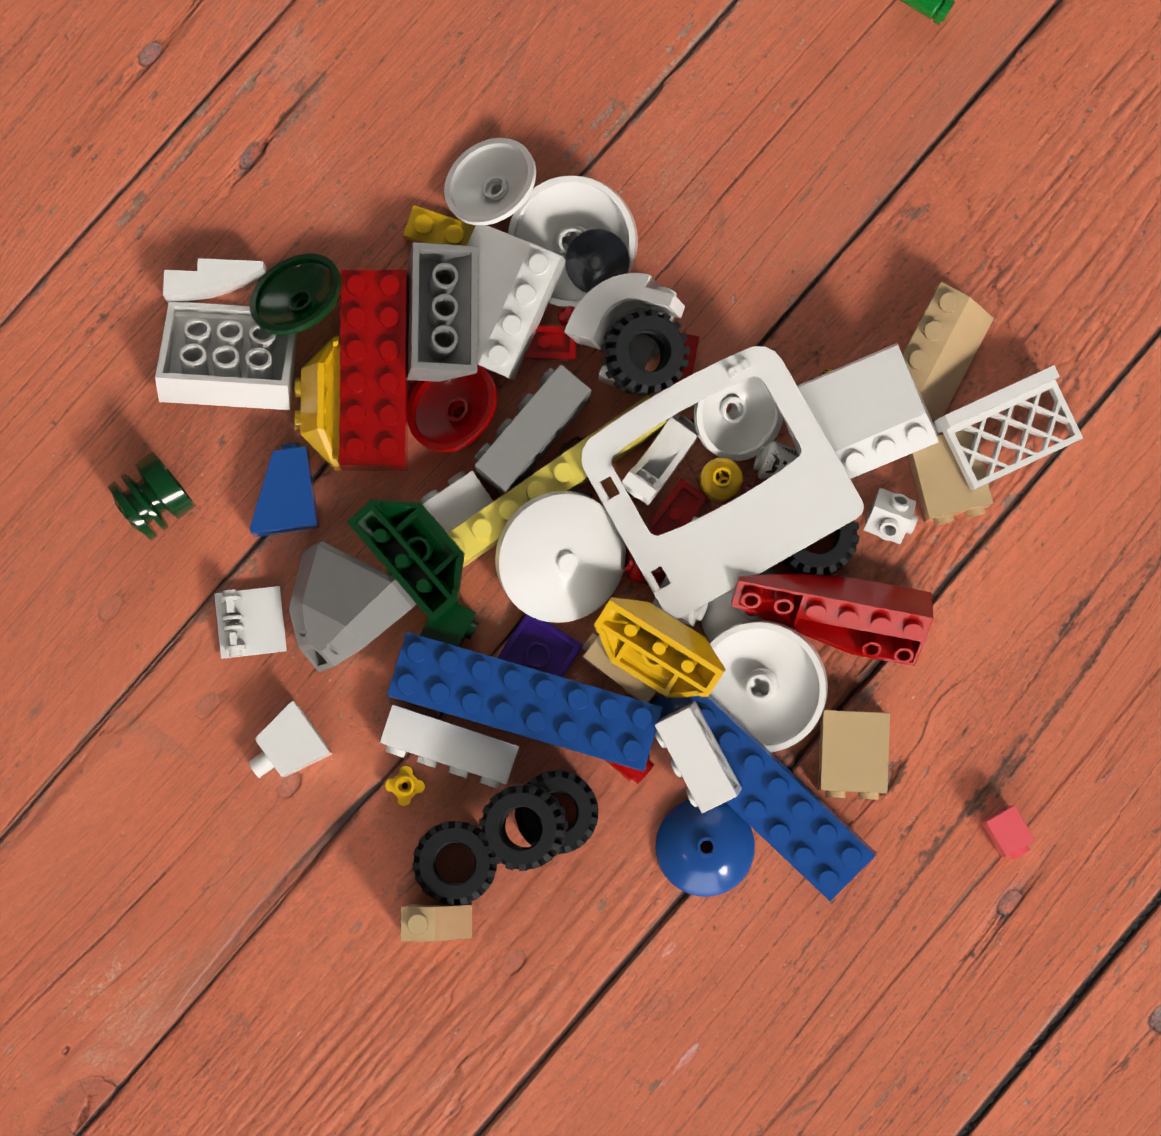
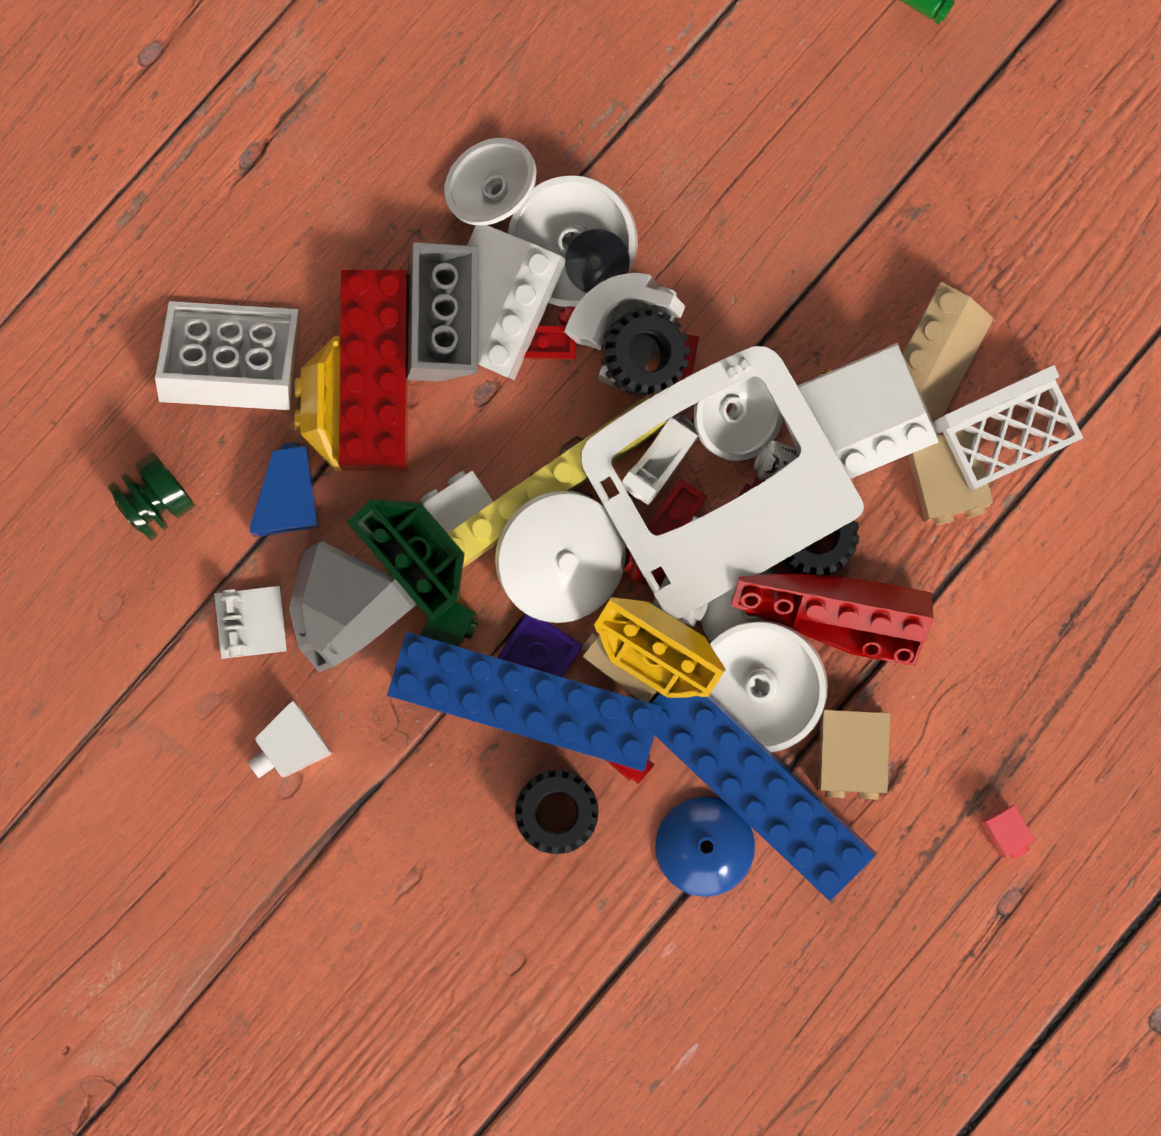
white slope [163,258,267,302] -> none
dark green dish [249,254,342,335] -> none
white brick [380,705,519,789] -> none
yellow plate [385,766,425,806] -> none
tan slope [401,904,472,942] -> none
yellow plate [403,205,475,246] -> none
red dish [407,364,497,452] -> none
black tyre [412,821,497,906] -> none
light grey brick [474,364,591,495] -> none
black tyre [479,784,568,871] -> none
white brick [655,701,742,813] -> none
yellow head [699,458,743,502] -> none
white brick [864,488,918,544] -> none

